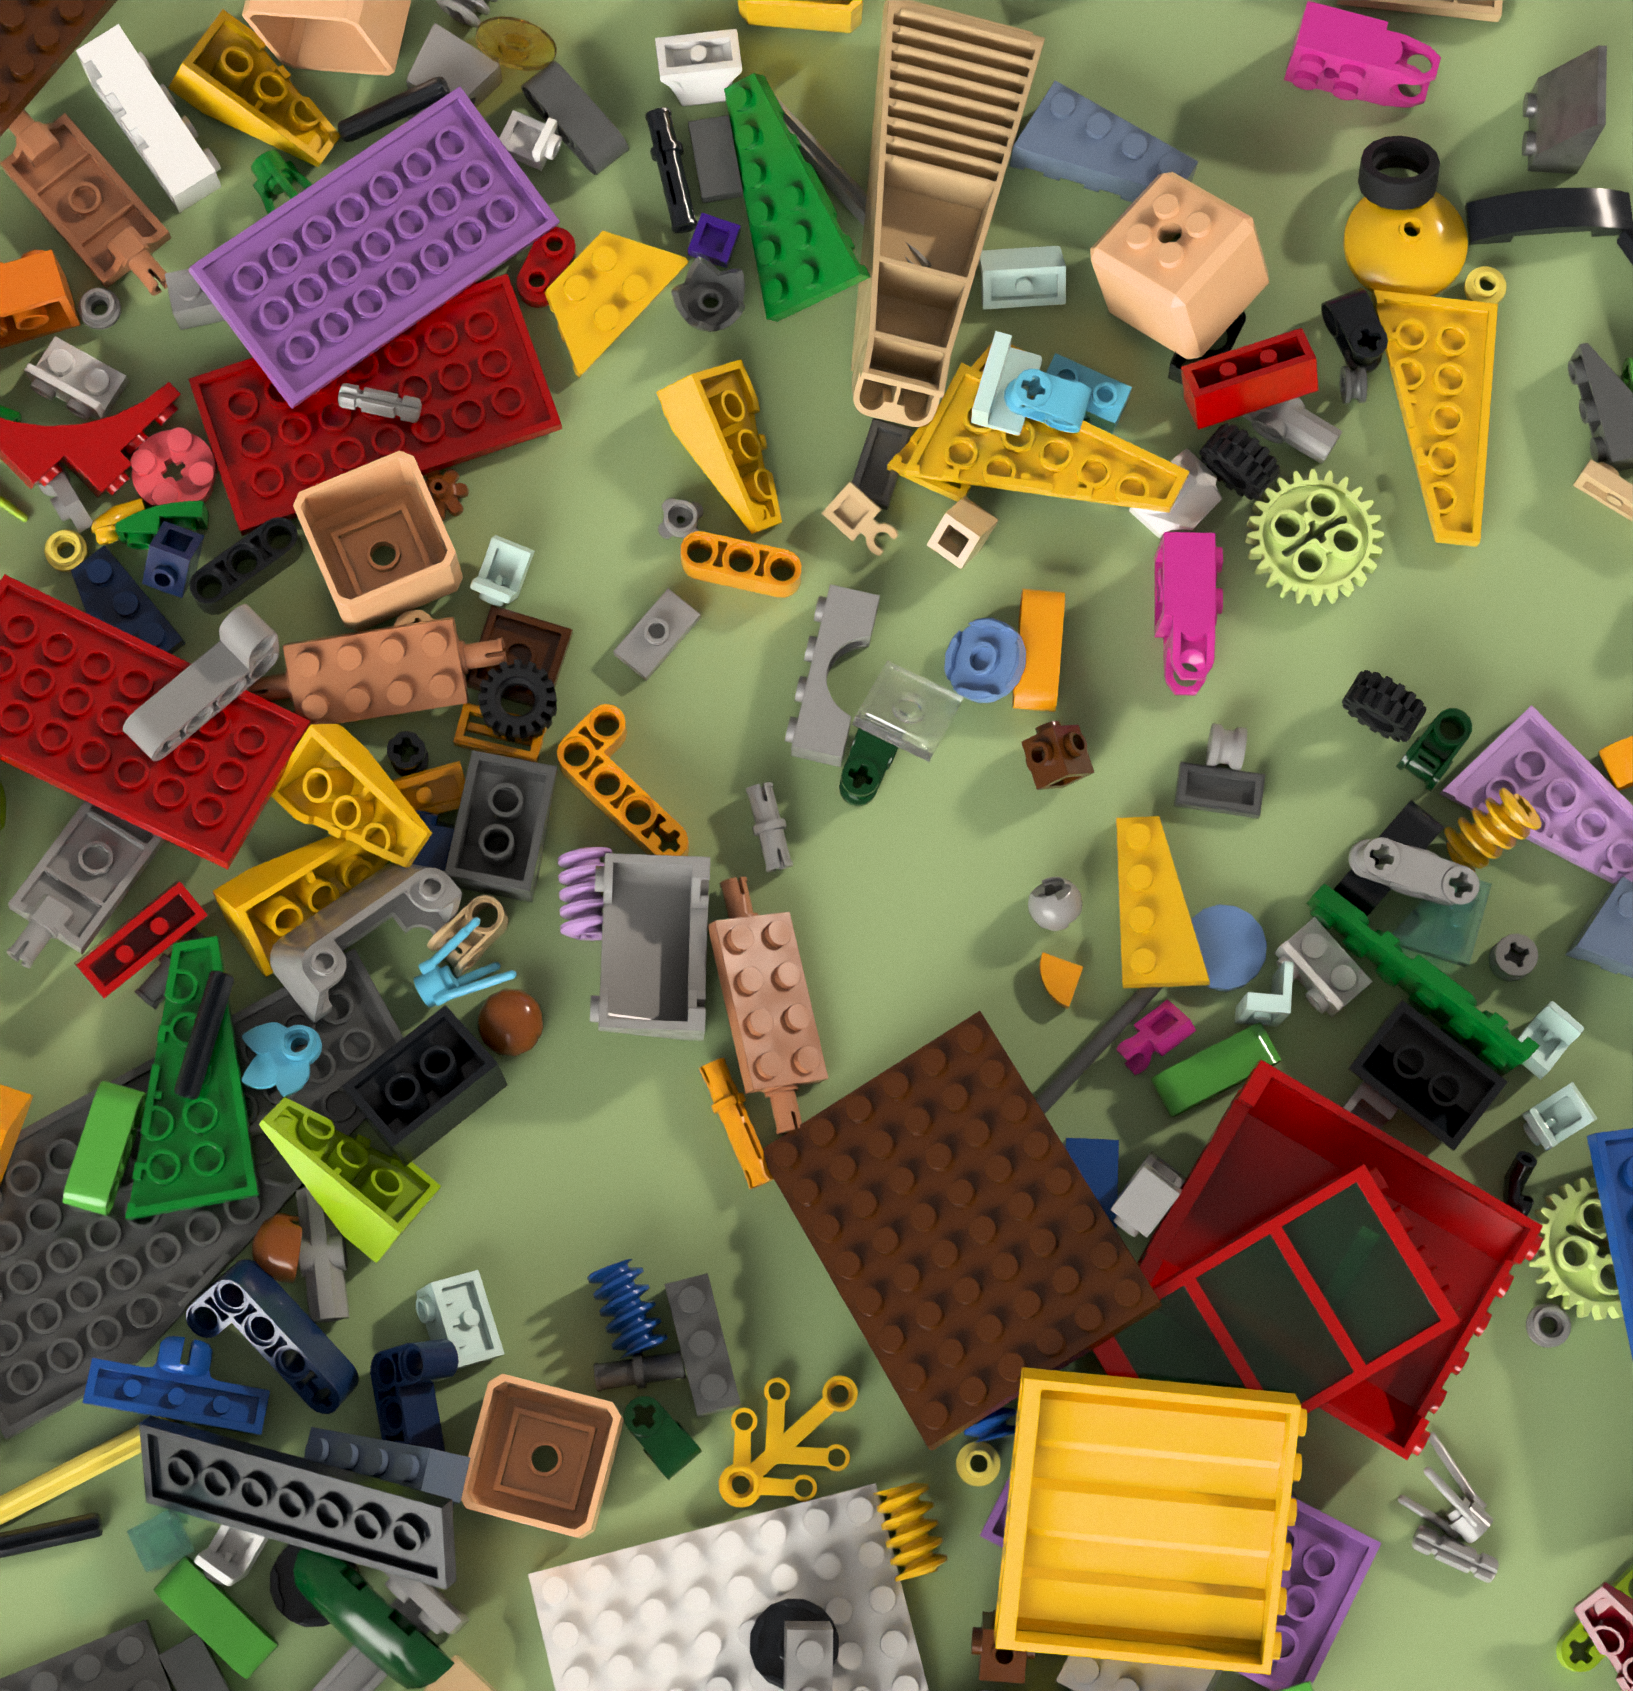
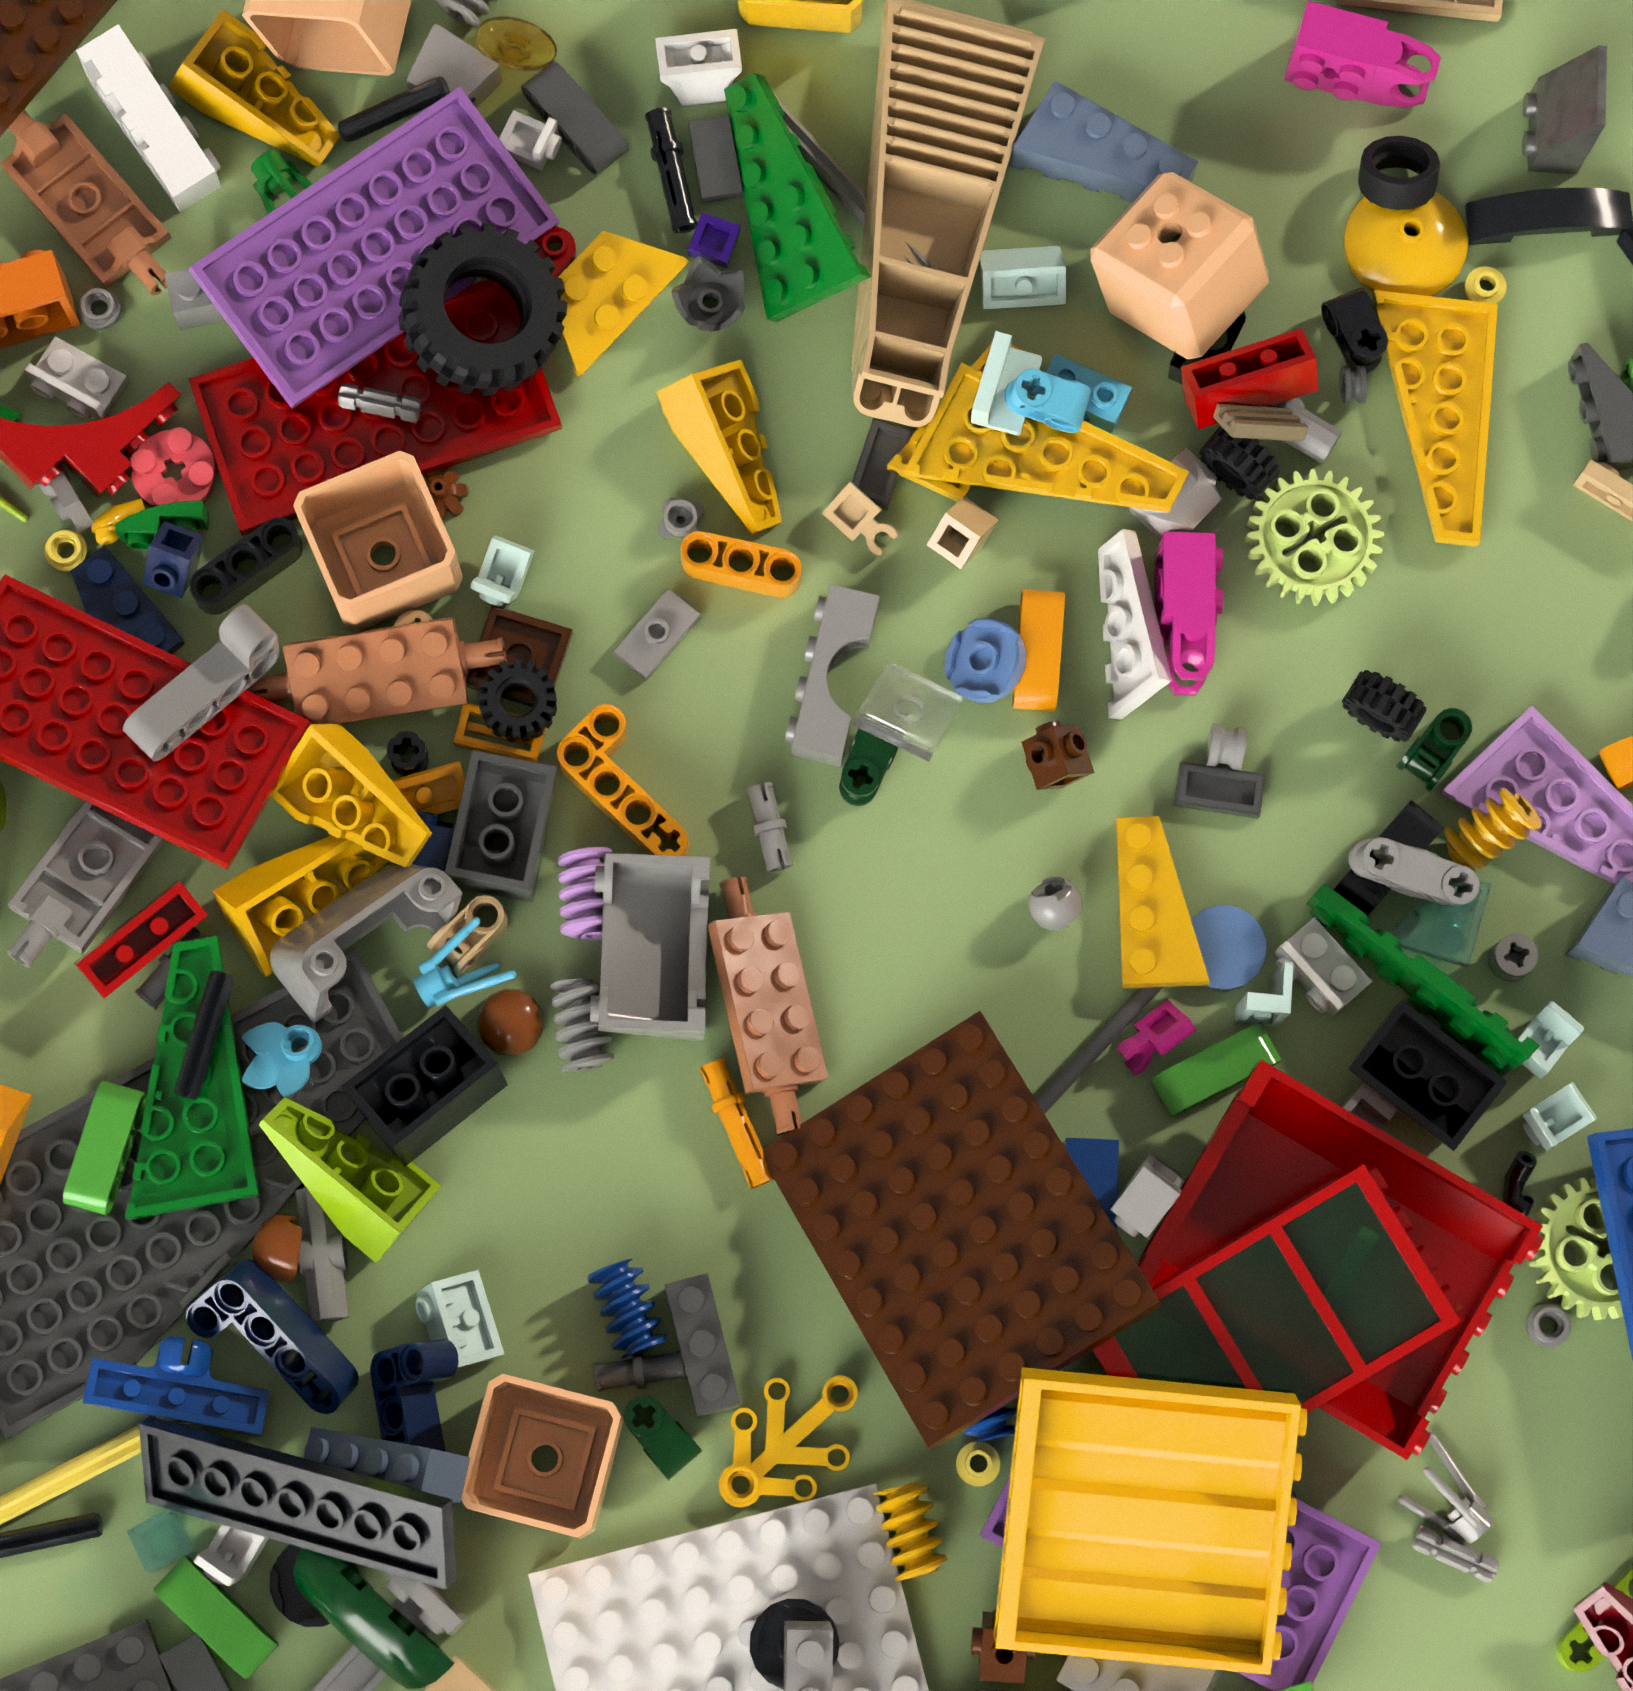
light orange tile [1039,952,1083,1009] -> none
none -> black tyre [398,223,567,396]
none -> light grey piece [550,978,614,1073]
none -> white wing [1098,529,1172,720]
none -> dark tan tile [1213,404,1309,441]

